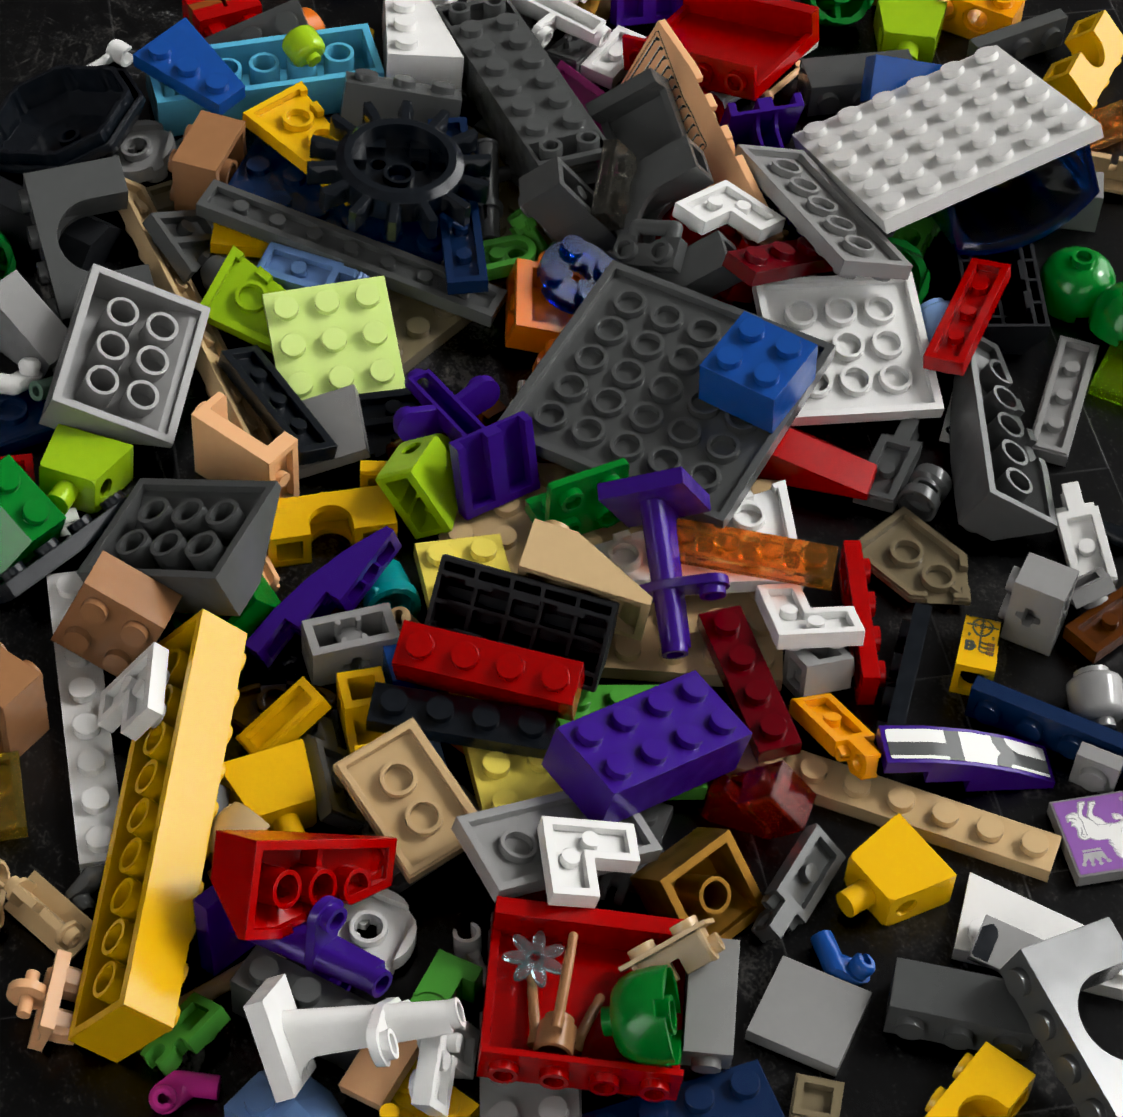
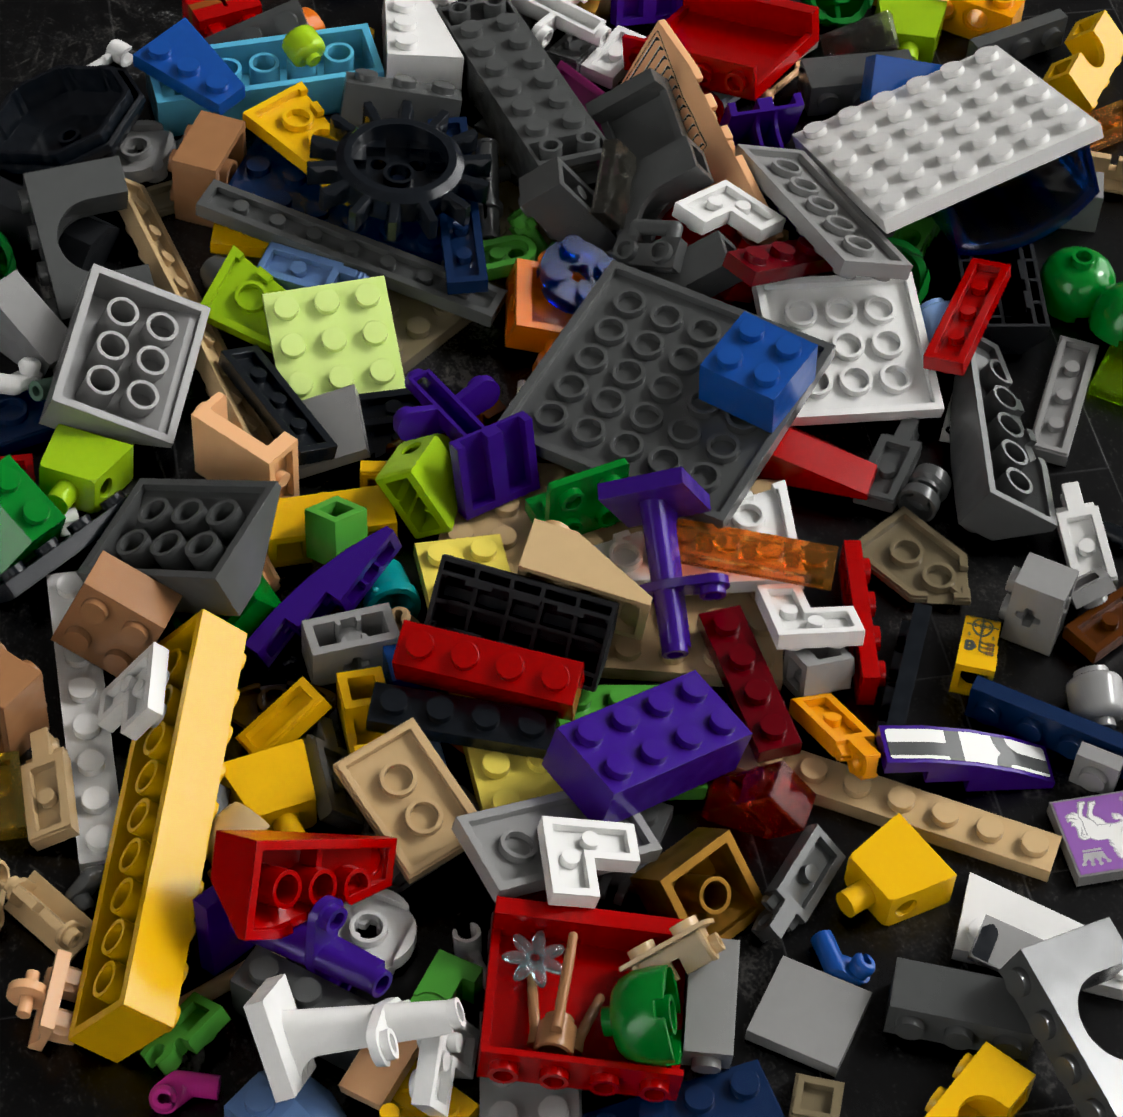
dark grey wing [142,209,214,283] -> none
none -> tan hinge [20,727,80,851]
none -> bright green brick [305,496,368,565]
none -> clear smoke plate [819,10,900,57]

